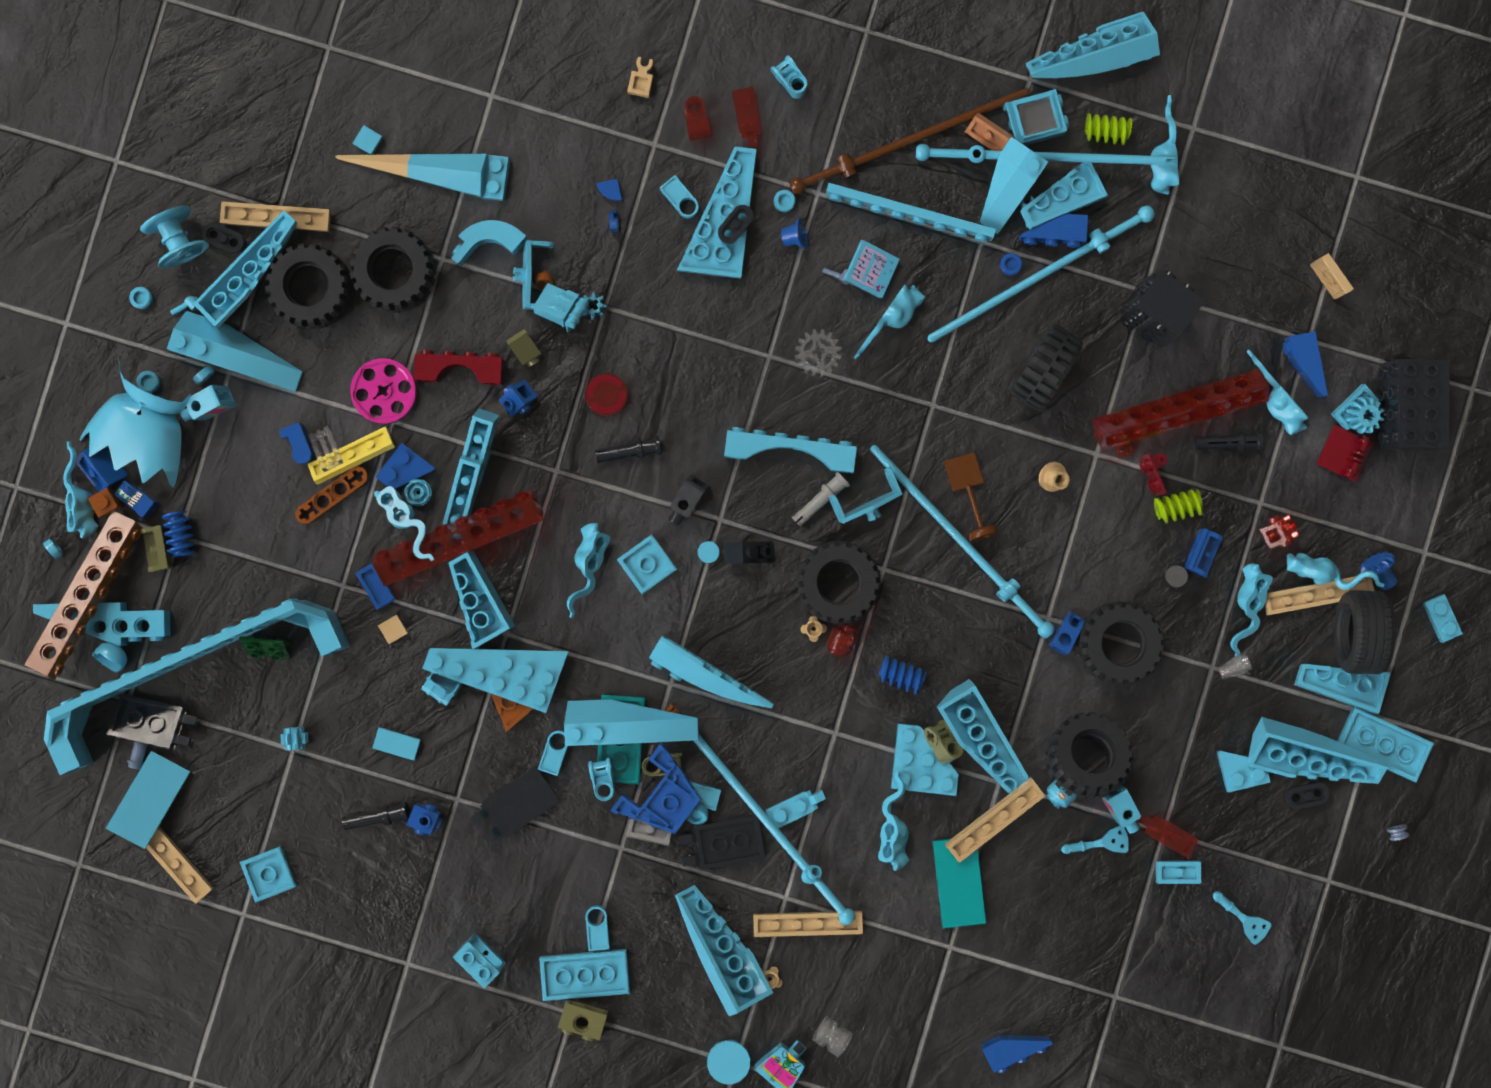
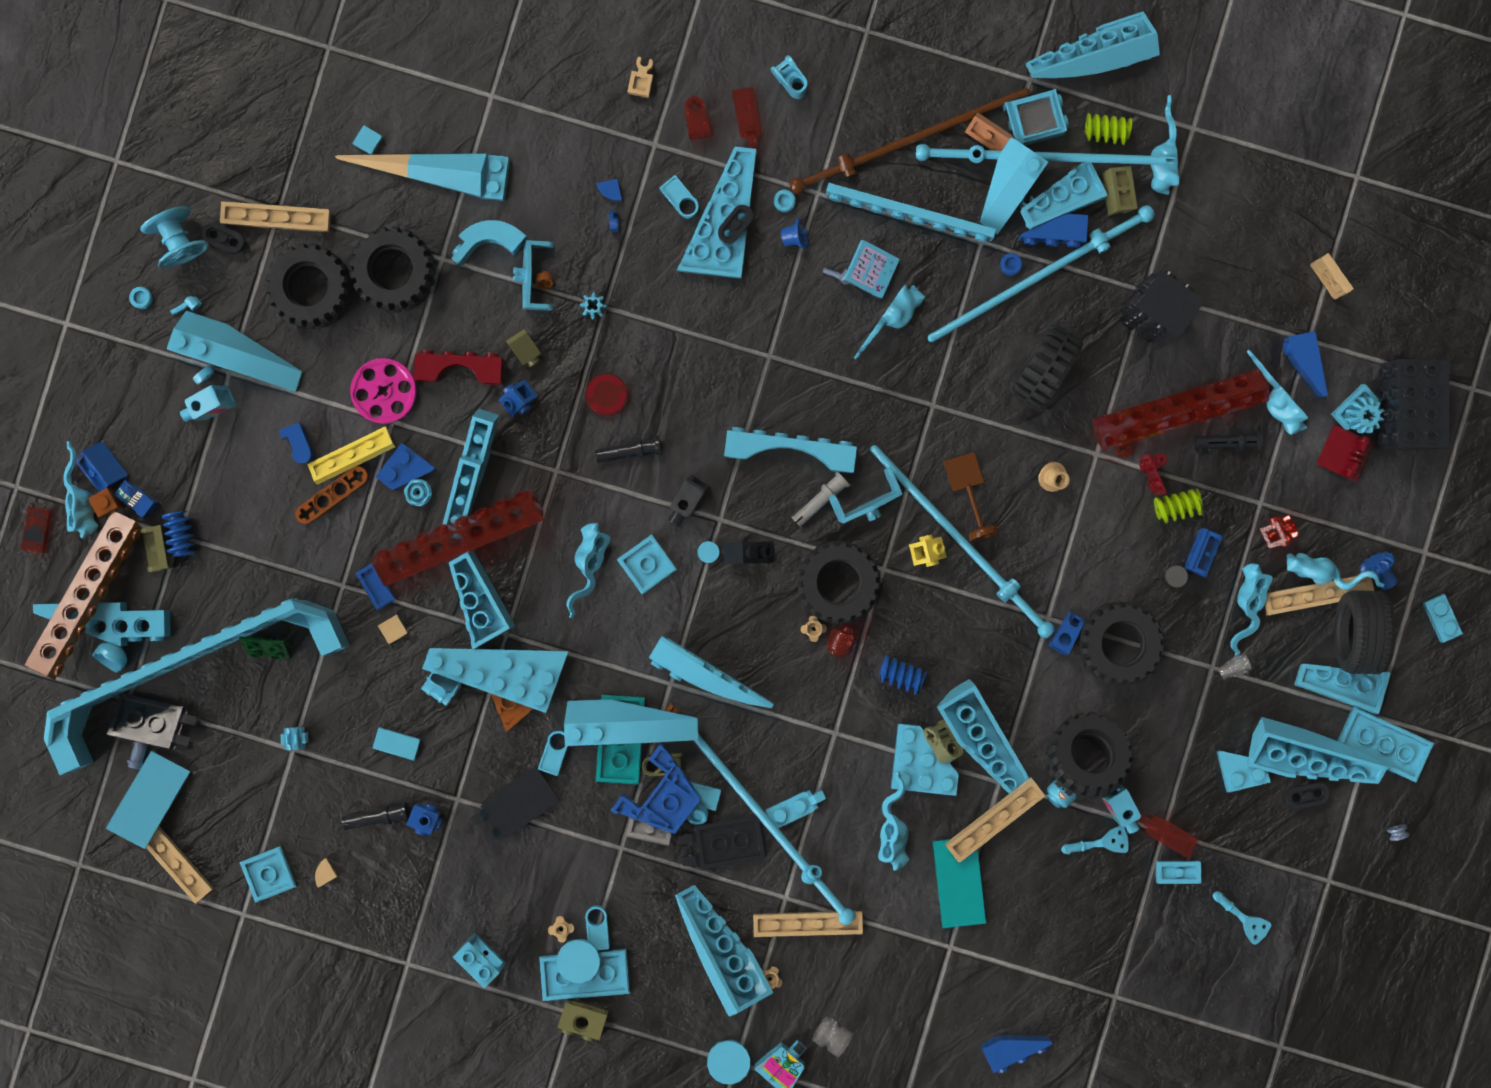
medium azure tile [43,538,64,560] -> none
medium azure piece [80,358,191,488] -> none
medium azure tile [137,371,160,393] -> none
medium azure wedge [193,210,297,329] -> none
clear tile [308,426,344,472] -> none
medium azure animal [374,486,435,561] -> none
medium azure piece [533,283,589,333] -> none
medium azure piece [588,757,615,801] -> none
clear gear [795,329,842,377] -> none
none -> clear red tile [20,507,52,553]
none -> tan tile [315,857,338,888]
none -> tan plate [548,916,574,942]
none -> medium azure tile [557,939,600,983]
none -> light yellow brick [909,534,947,567]
none -> olive hinge [1102,166,1138,216]

